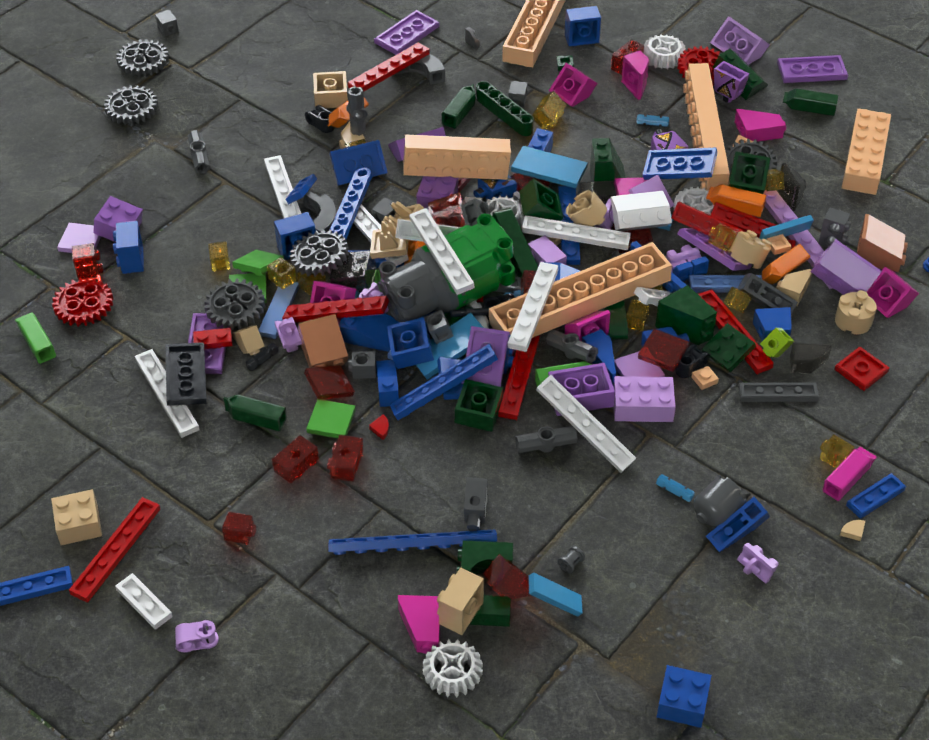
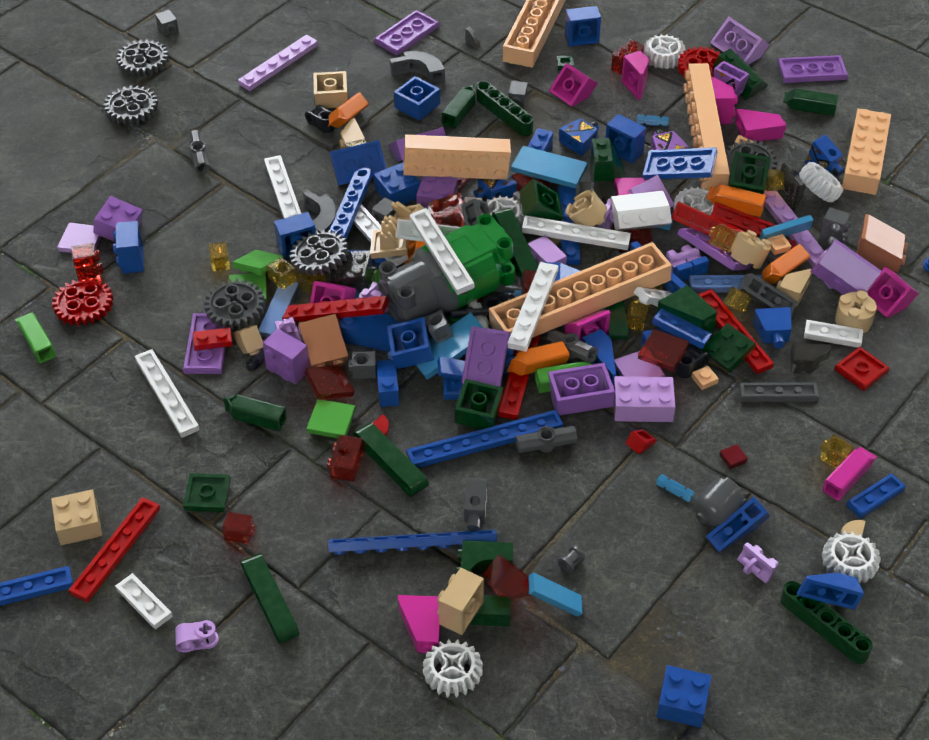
black plate [165,343,207,406] -> none
clear red brick [272,435,319,483] -> none
blue tile [285,174,317,204] -> none
dark grey piece [346,86,368,136] -> none
red plate [348,42,430,92] -> none
blue plate [390,344,498,420] -> none
clear yellow brick [532,91,567,130] -> none
white plate [536,375,636,473] -> none
lime brick [760,328,795,357] -> none
none -> dark green plate [183,473,231,512]
none -> lavender plate [238,35,318,91]
none -> dark green beam [240,553,300,644]
none -> medium lavender brick [262,329,310,385]
none -> dark green beam [353,422,429,497]
none -> blue brick [374,163,421,205]
none -> blue brick [394,76,440,121]
none -> blue plate [406,410,563,468]
none -> orange piece [507,341,570,375]
none -> blue torso [559,119,599,156]
none -> blue brick [606,114,646,164]
none -> red slope [626,429,657,454]
none -> blue plate [652,308,712,349]
none -> dark pink slope [711,77,738,124]
none -> dark red tile [719,444,748,469]
none -> dark green beam [780,581,873,664]
none -> blue slope [797,573,864,610]
none -> white gear [799,162,843,202]
none -> blue torso [804,134,845,177]
none -> white plate [804,320,863,348]
none -> white gear [822,531,881,583]

